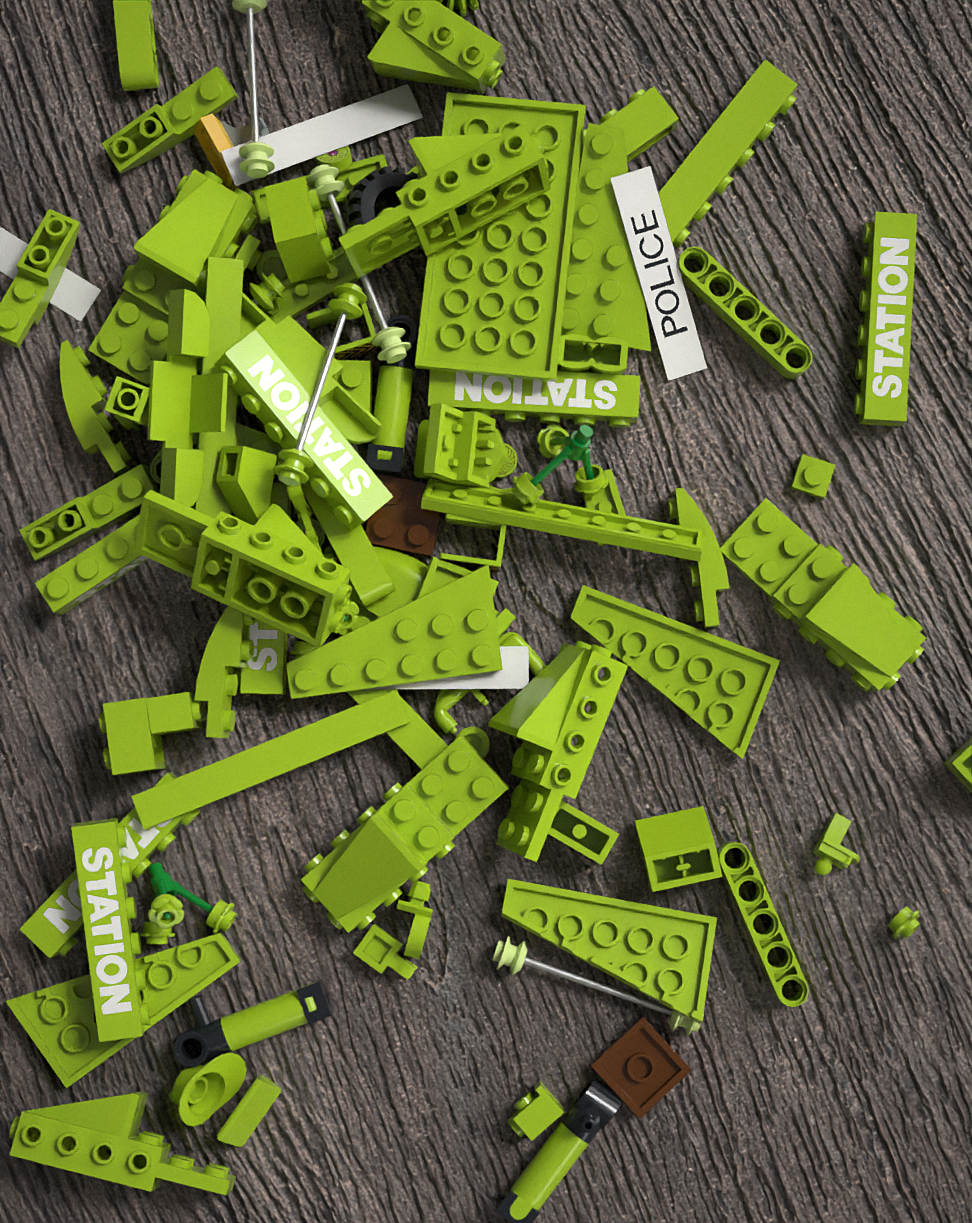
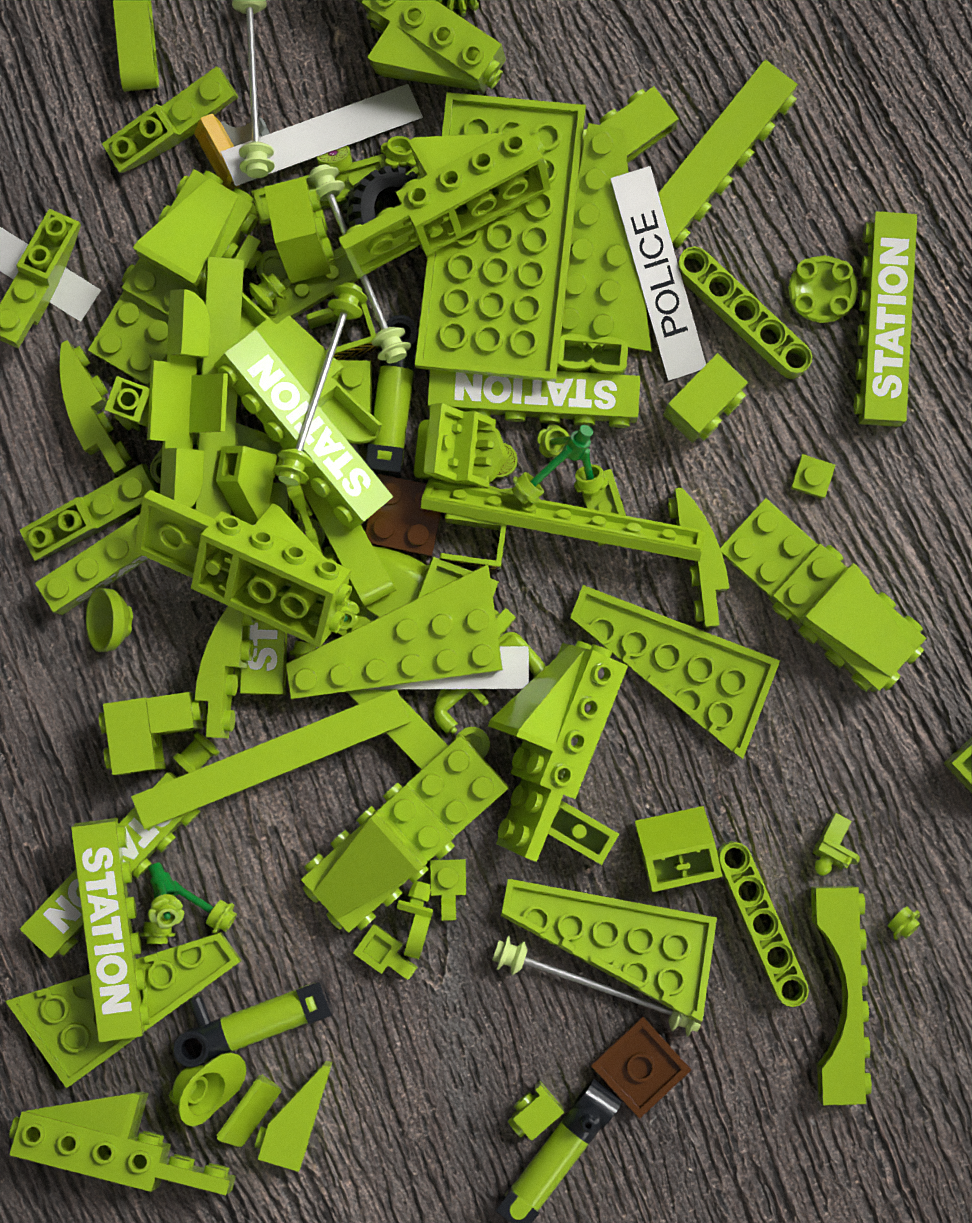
none -> lime piece [86,588,133,652]
none -> lime bush [173,731,220,773]
none -> lime slope [255,1061,333,1172]
none -> lime plate [380,136,416,168]
none -> lime plate [430,859,466,921]
none -> lime brick [663,353,748,444]
none -> lime dish [788,255,858,323]
none -> lime arch [811,886,872,1105]

